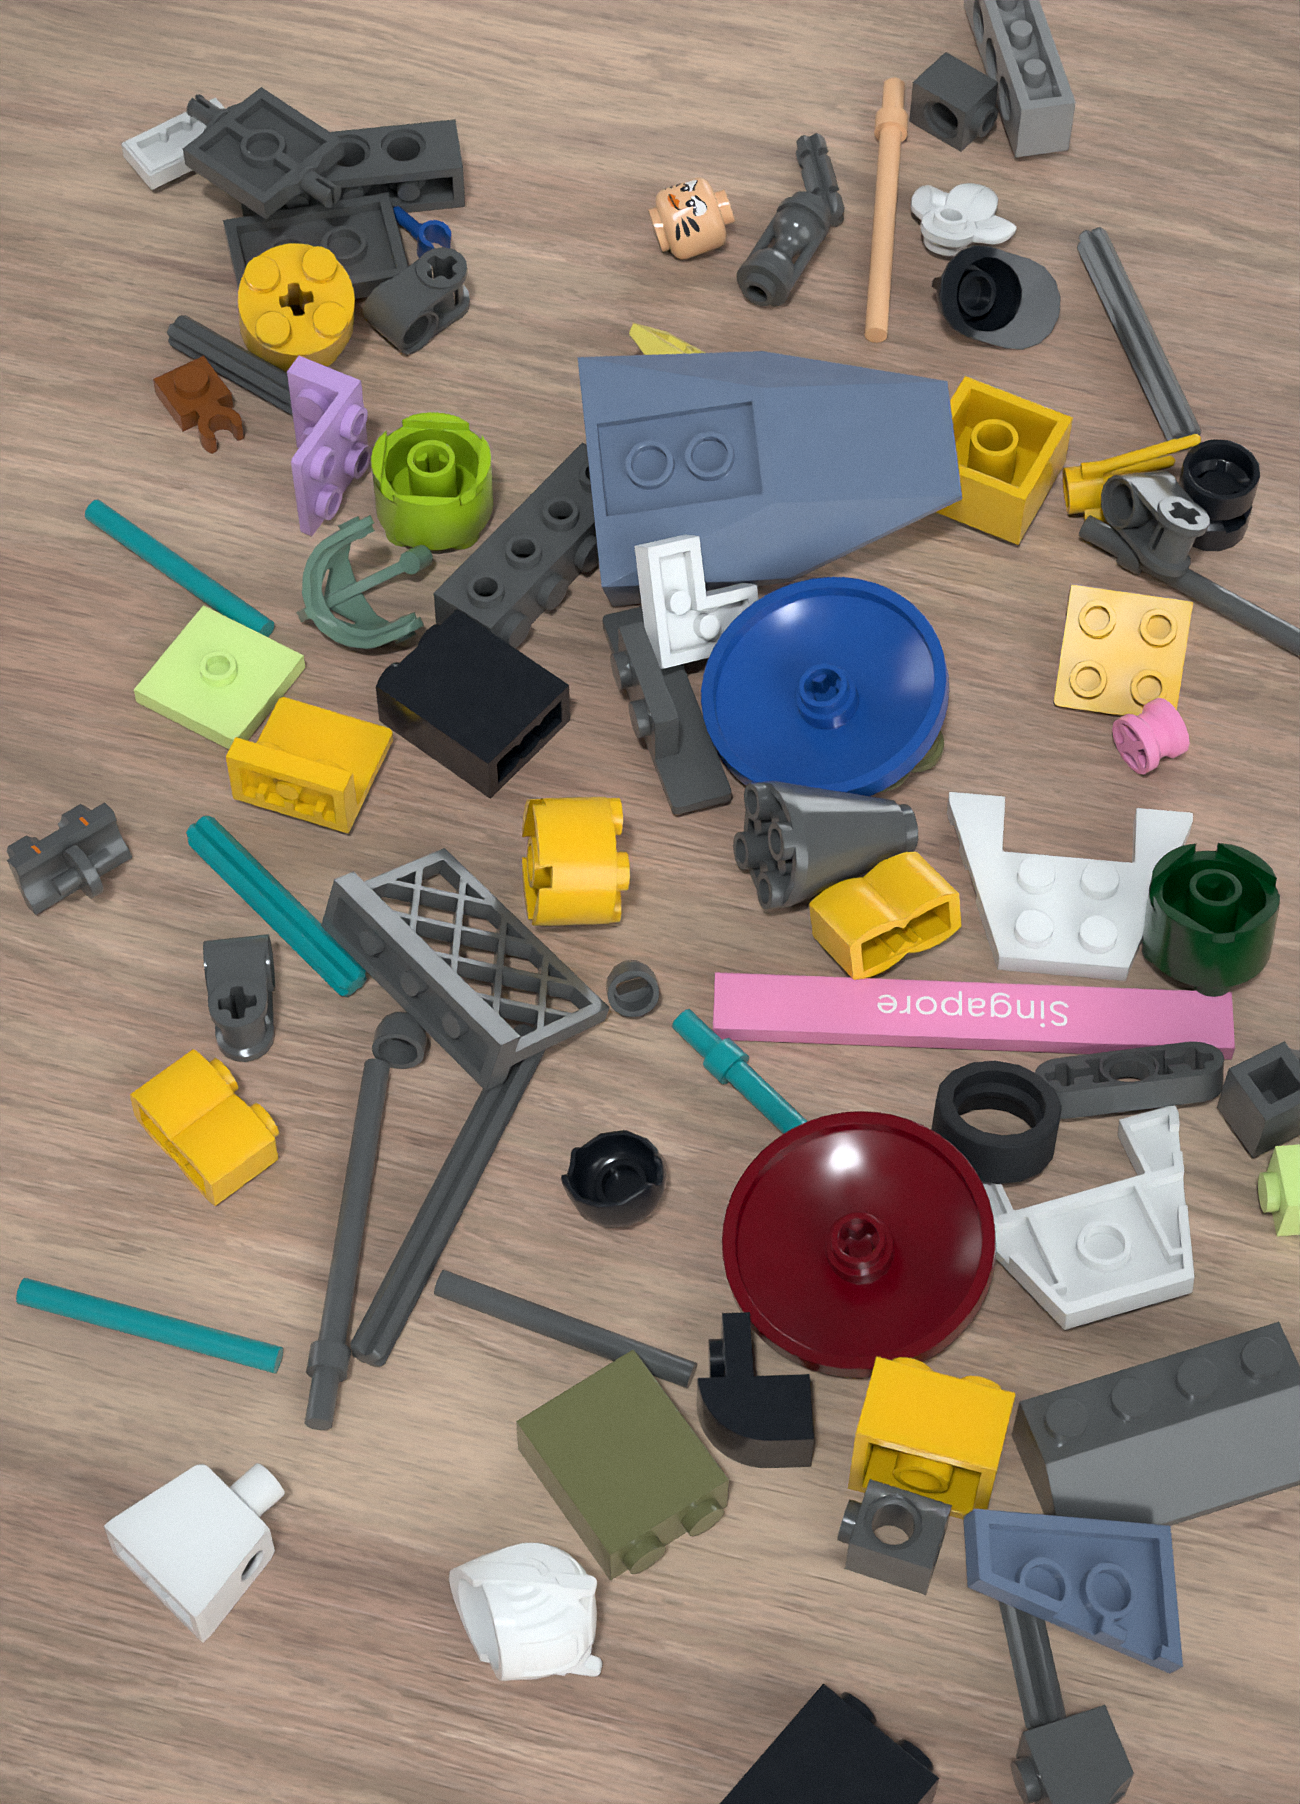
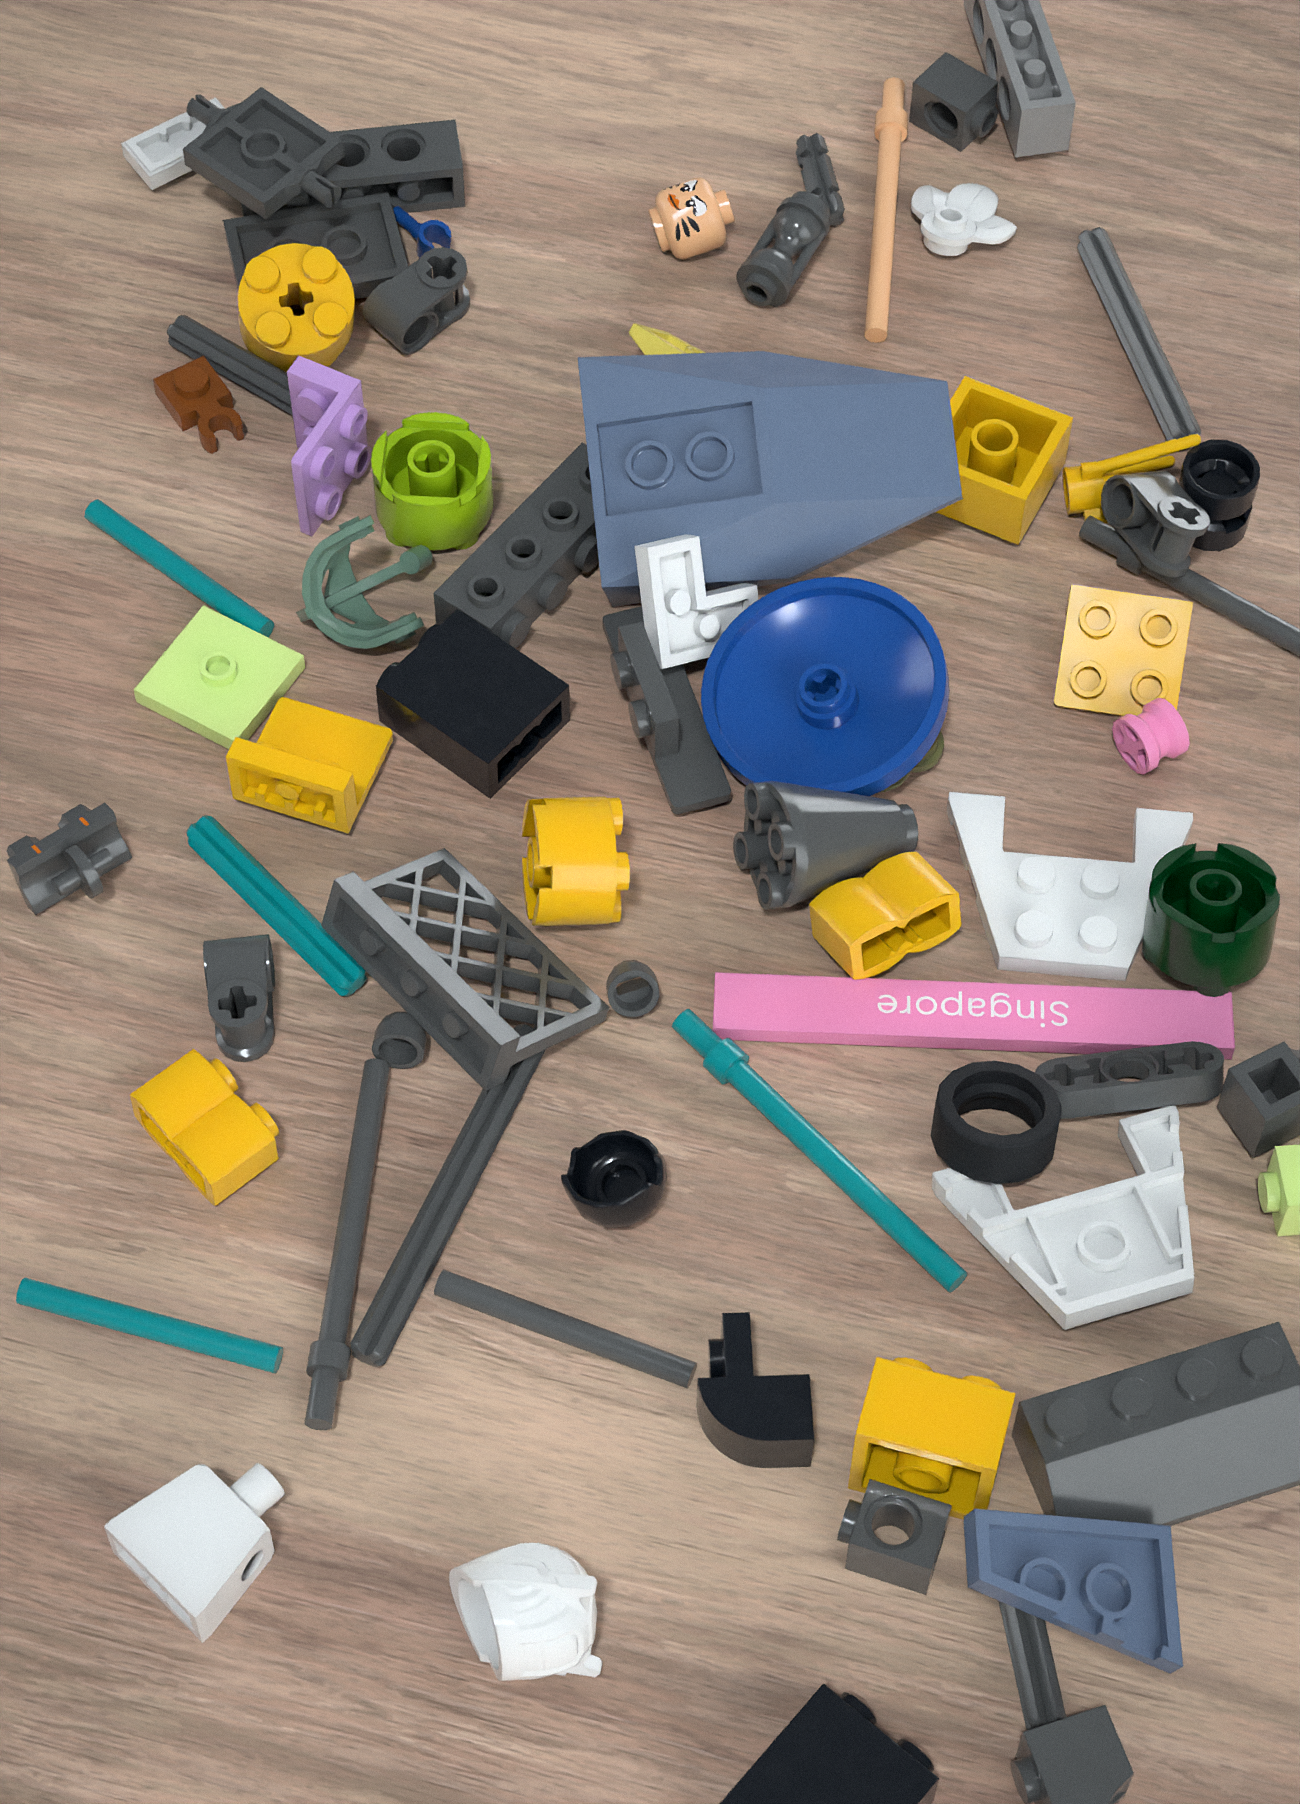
olive brick [516,1349,729,1581] -> none
dark red dish [722,1111,996,1378] -> none
black piece [931,245,1061,349] -> none

